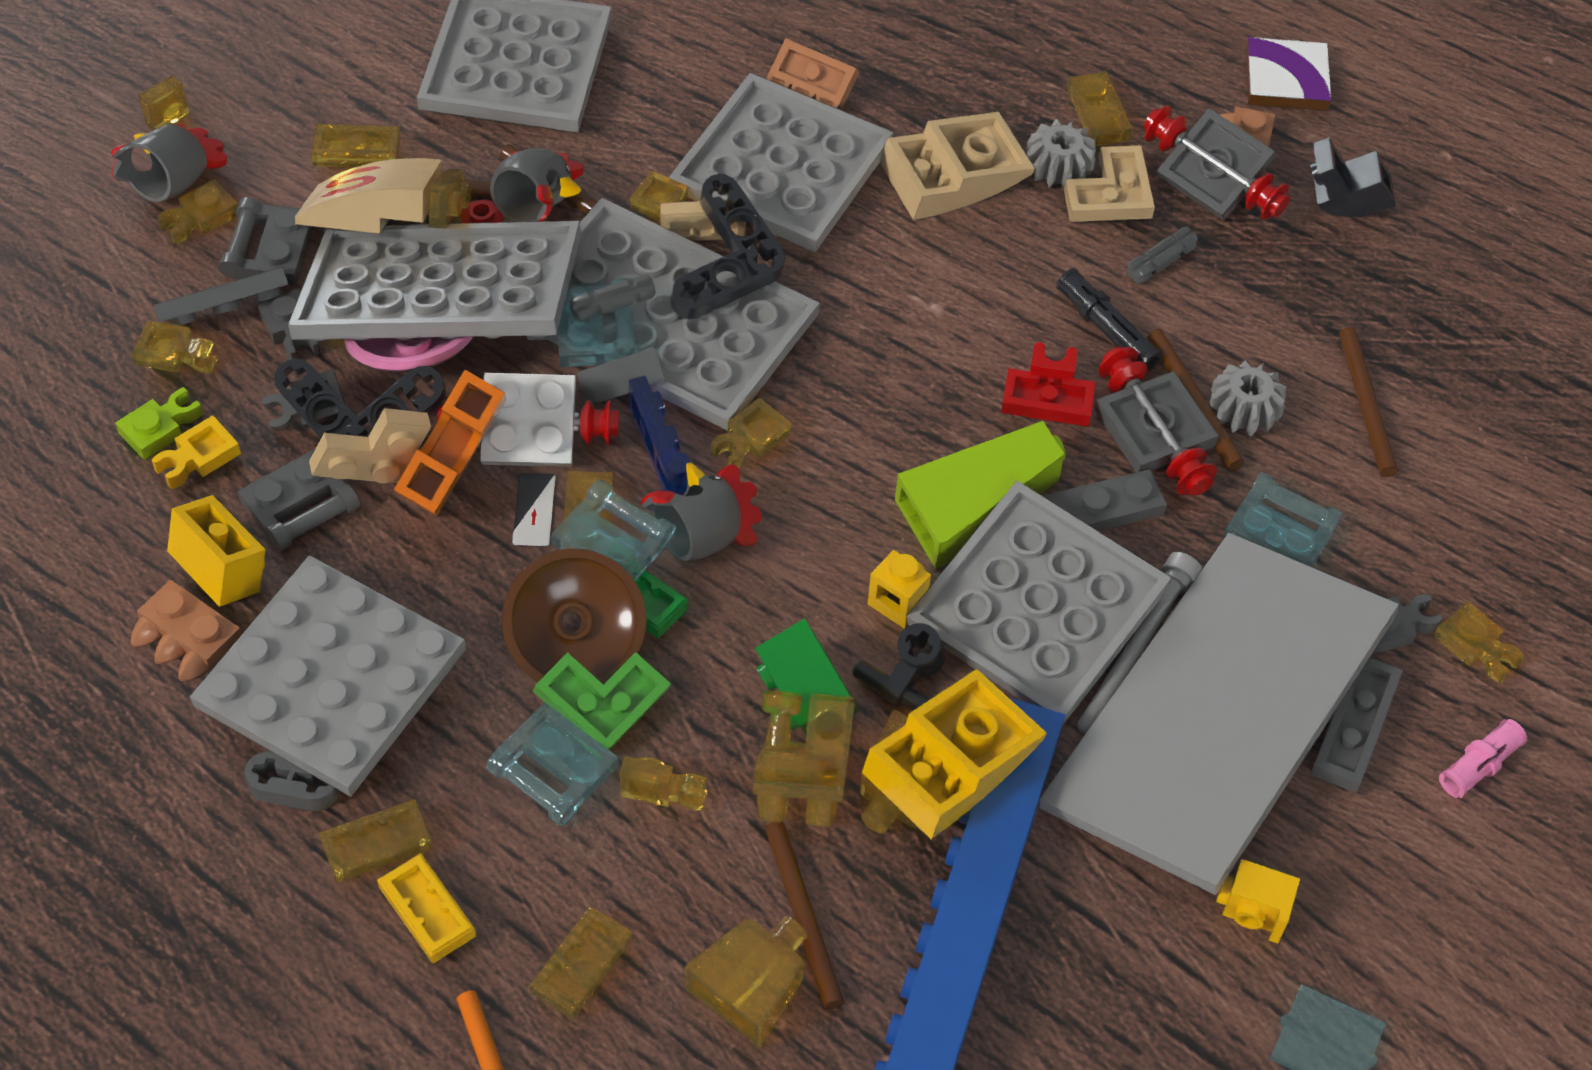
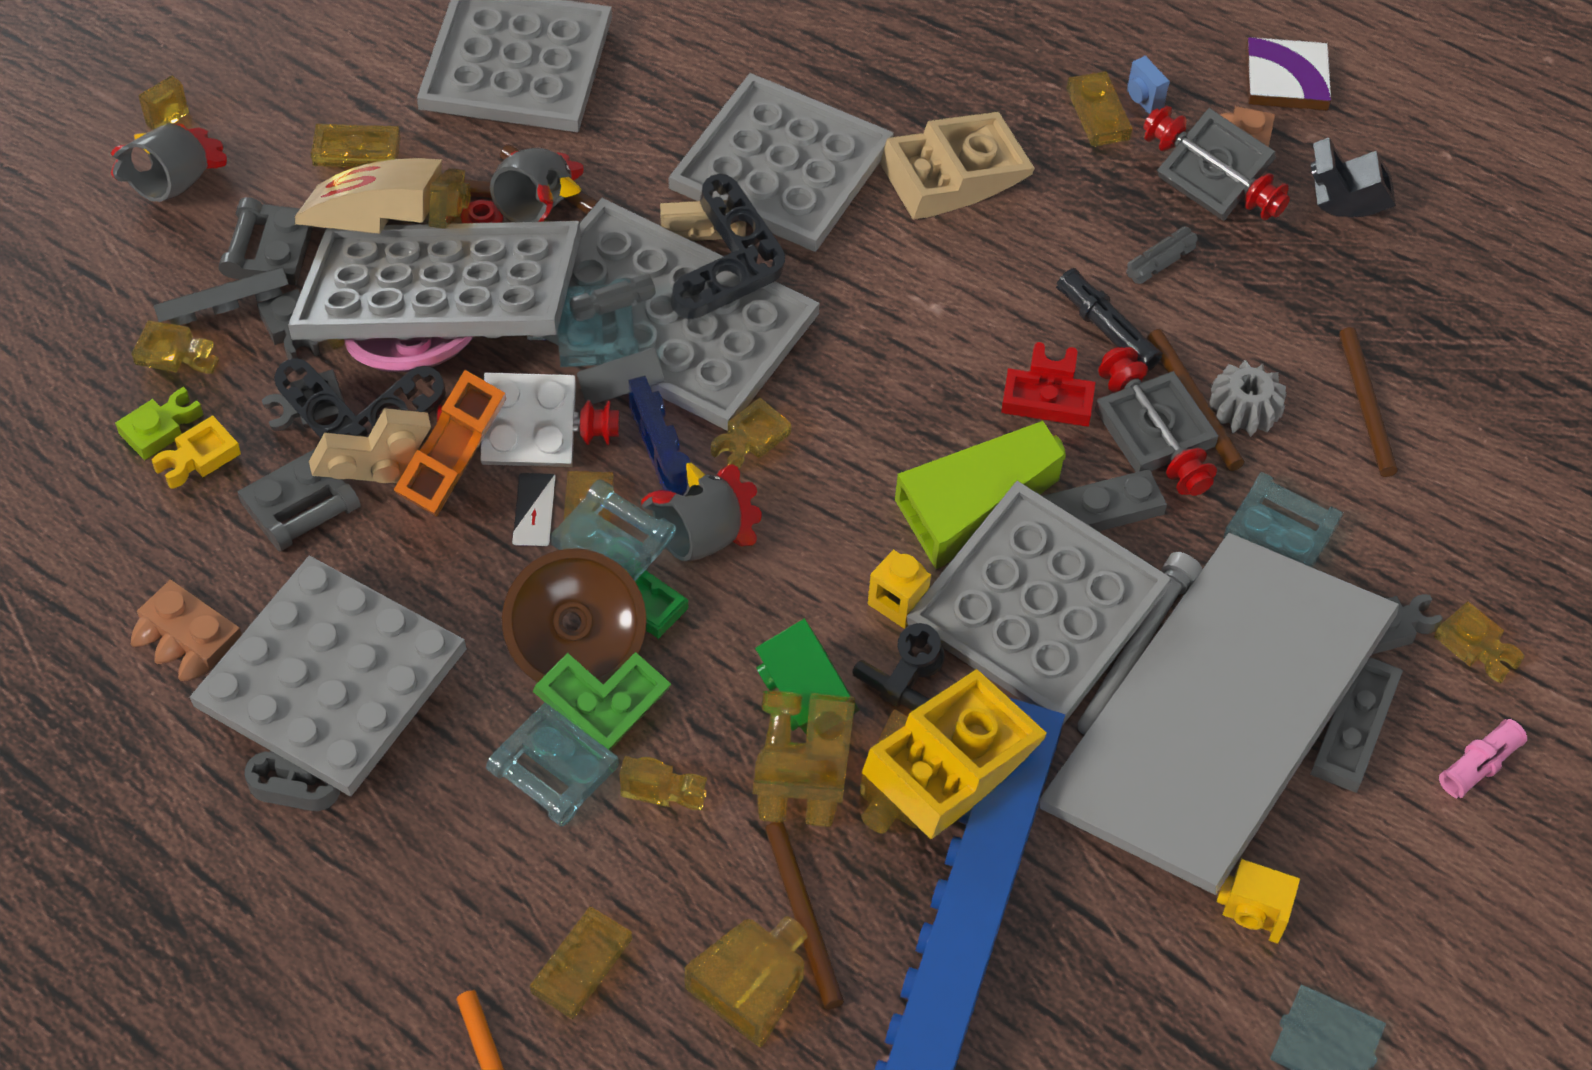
clear yellow plate [157,179,238,244] -> none
yellow brick [167,495,266,607] -> none
clear yellow plate [319,799,432,883] -> none
yellow plate [377,853,477,964] -> none
clear yellow plate [630,170,688,221] -> none
nougat plate [766,38,859,109] -> none
light grey gear [1026,119,1096,188] -> none
tan plate [1064,145,1155,222] -> none
none -> medium blue plate [1127,56,1169,114]

